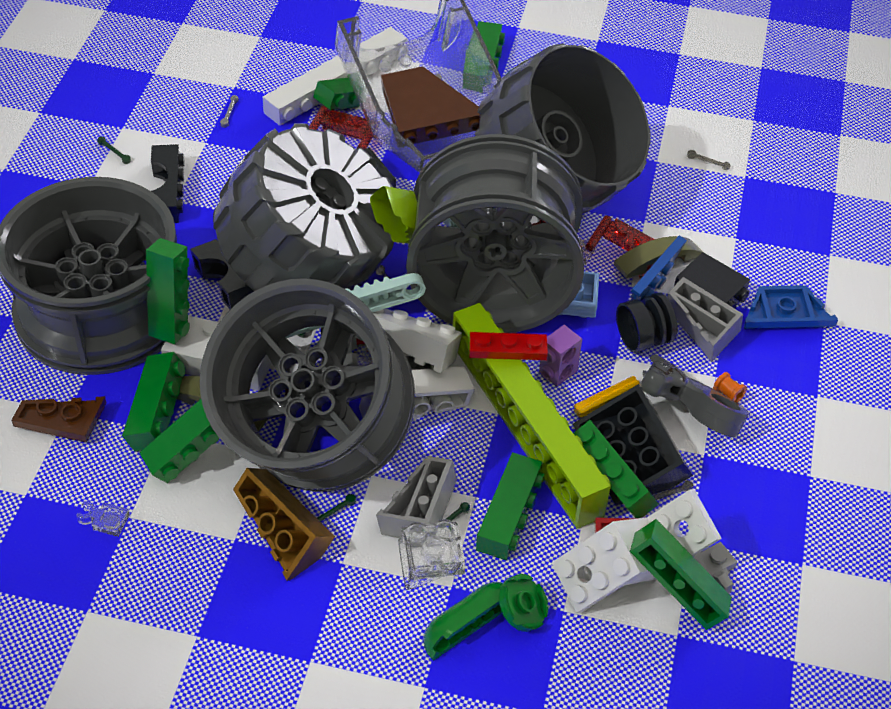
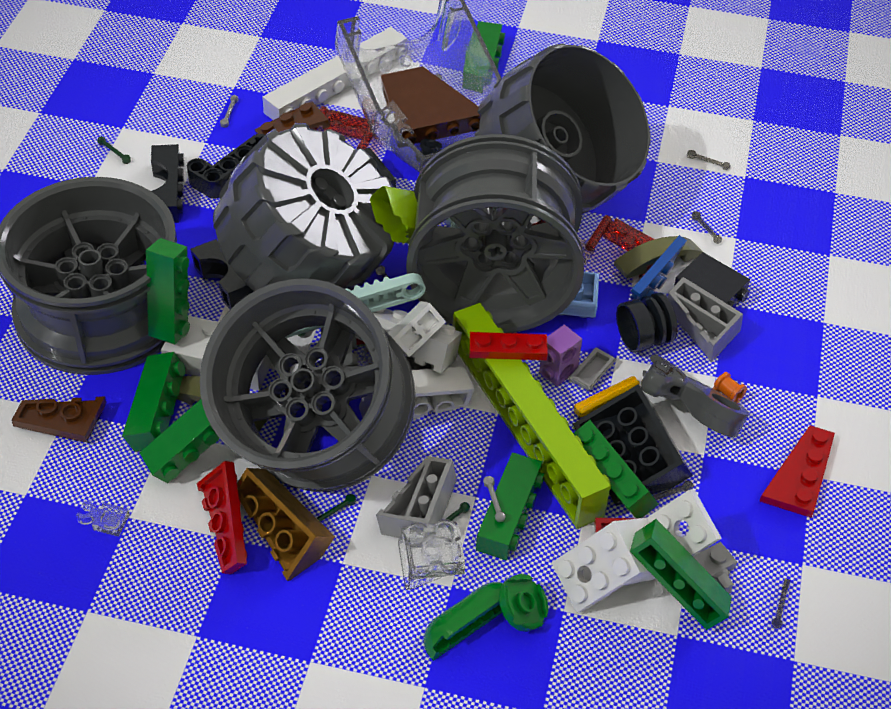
green brick [313,78,365,111] -> none
blue wing [744,285,838,329] -> none
none -> black beam [187,134,265,199]
none -> red wing [196,461,247,574]
none -> reddish brown wing [255,101,331,135]
none -> clear plate [376,101,414,142]
none -> white hinge [388,301,446,357]
none -> black wheel [417,139,442,164]
none -> light grey hinge [483,476,506,522]
none -> light grey tile [569,348,617,391]
none -> clear smoke hinge [691,211,722,244]
none -> red wing [760,425,835,518]
none -> clear smoke hinge [771,578,790,629]

